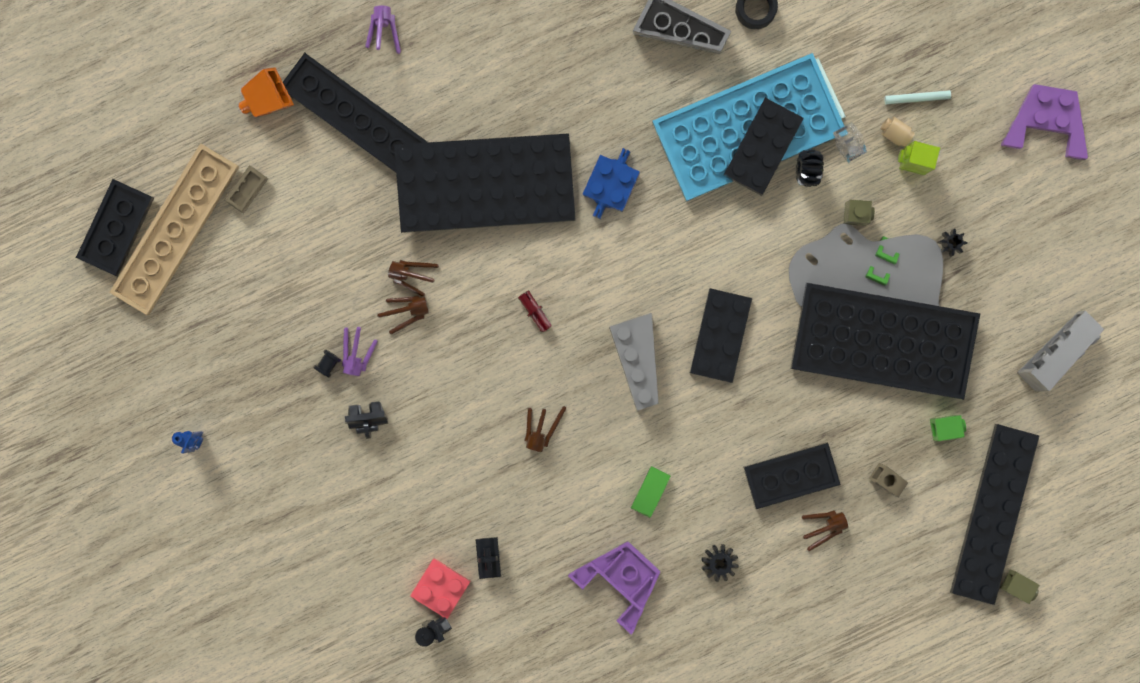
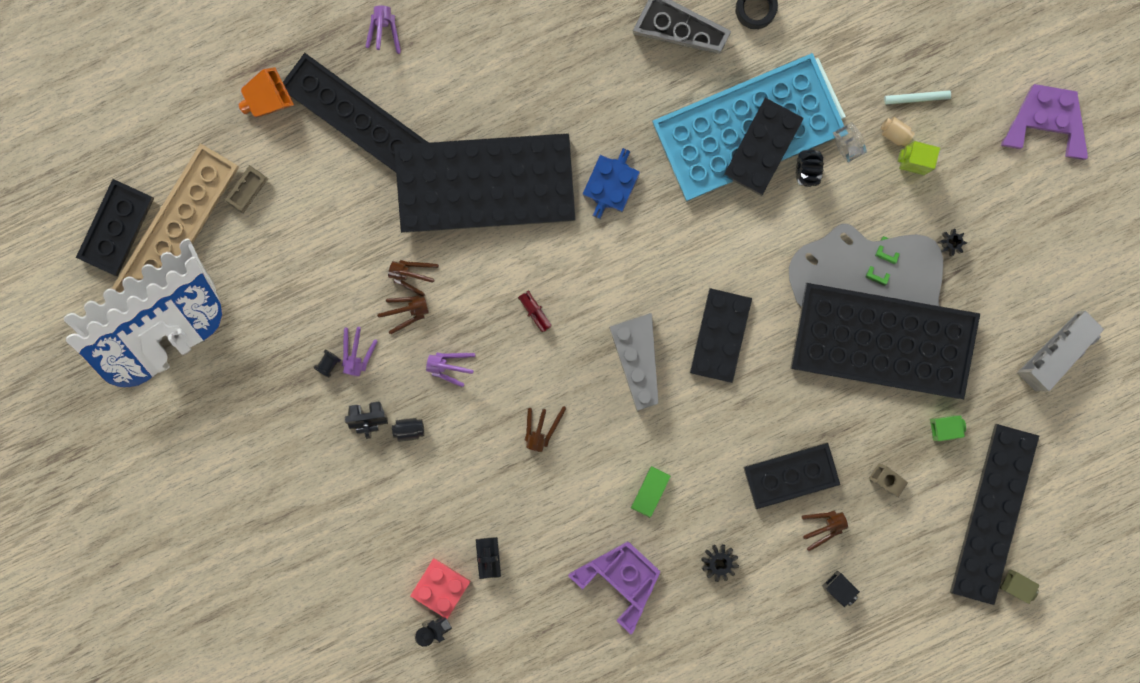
blue hinge [172,431,203,454] -> none
olive brick [843,199,875,226] -> none
none -> white animal [64,239,222,387]
none -> black brick [392,418,425,442]
none -> medium lavender plant [426,352,476,387]
none -> black brick [822,571,860,608]

